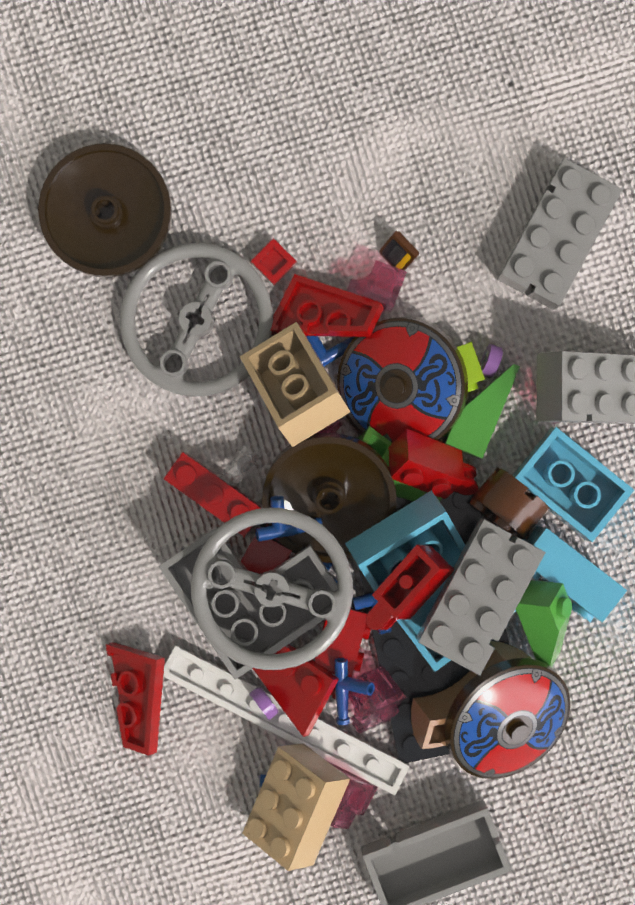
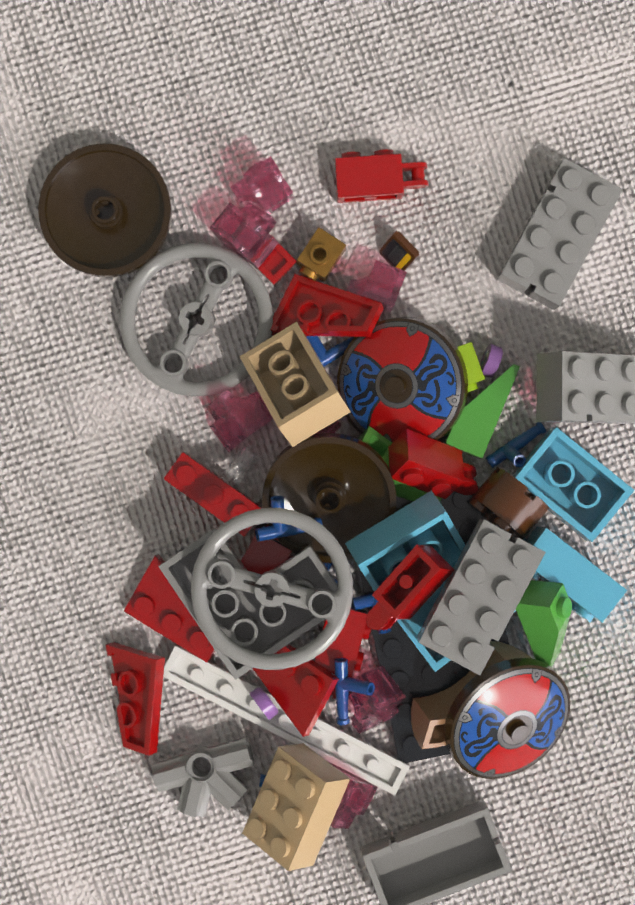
none -> red wing [124,554,215,663]
none -> light grey piece [151,736,255,817]
none -> clear pink brick [206,390,273,453]
none -> clear pink brick [209,202,278,268]
none -> clear pink brick [230,156,294,216]
none -> pearl gold brick [297,227,346,282]
none -> red brick [335,149,429,203]
none -> blue piece [485,422,547,468]

